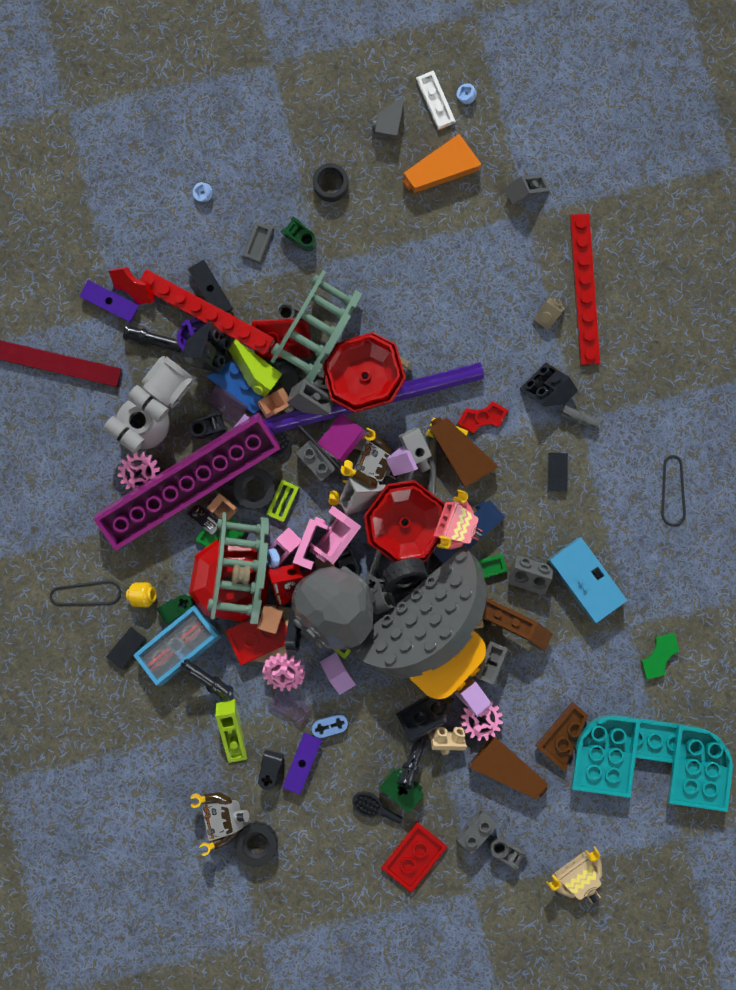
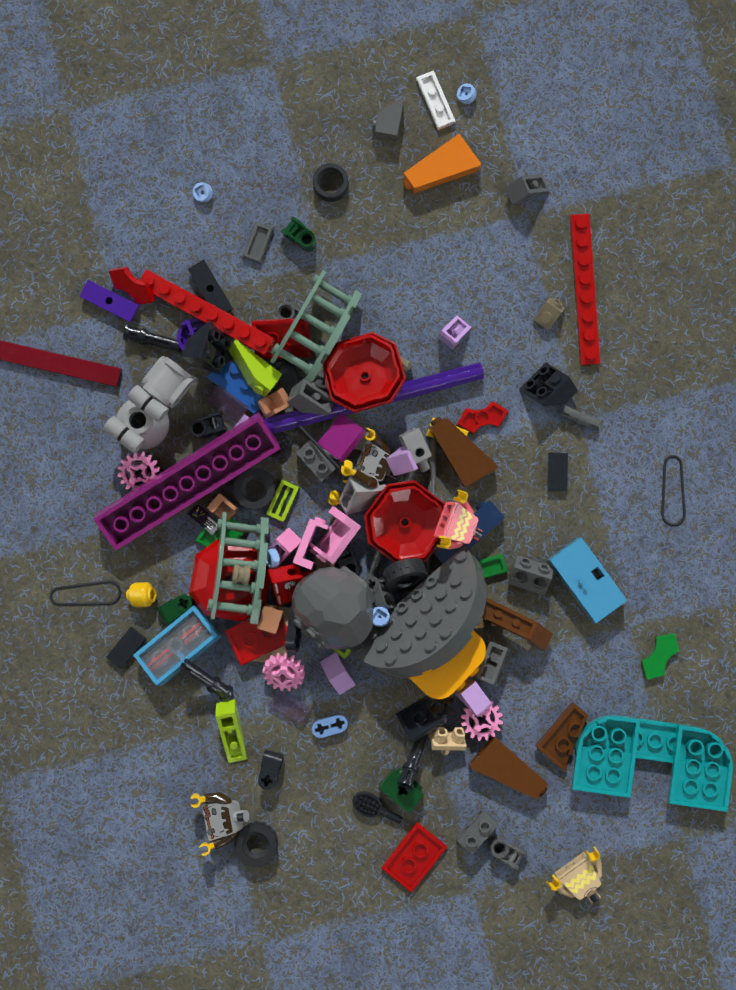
dark purple tile [282,732,322,795] -> none
none -> light blue tile [373,607,390,627]
none -> lavender slope [438,316,471,350]

